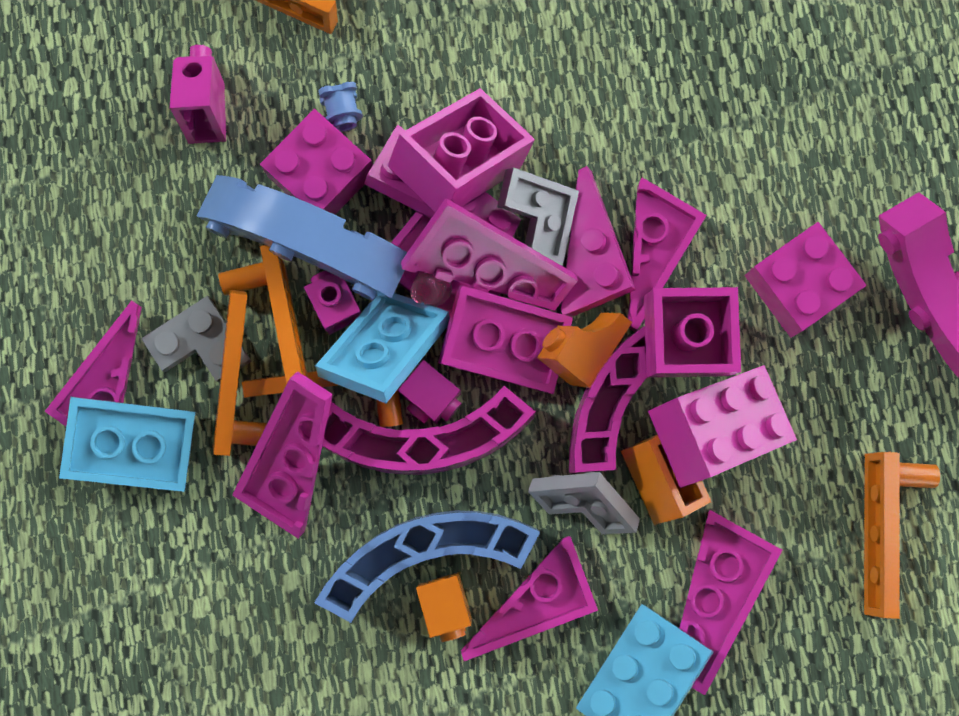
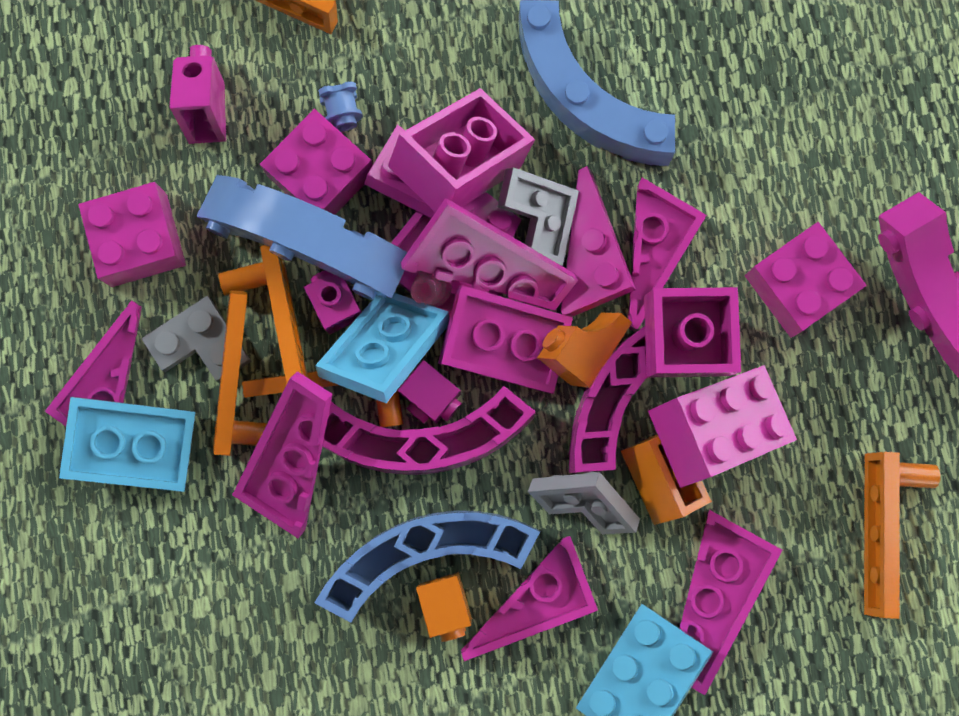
none -> dark pink brick [78,182,186,287]
none -> medium blue brick [519,0,675,166]

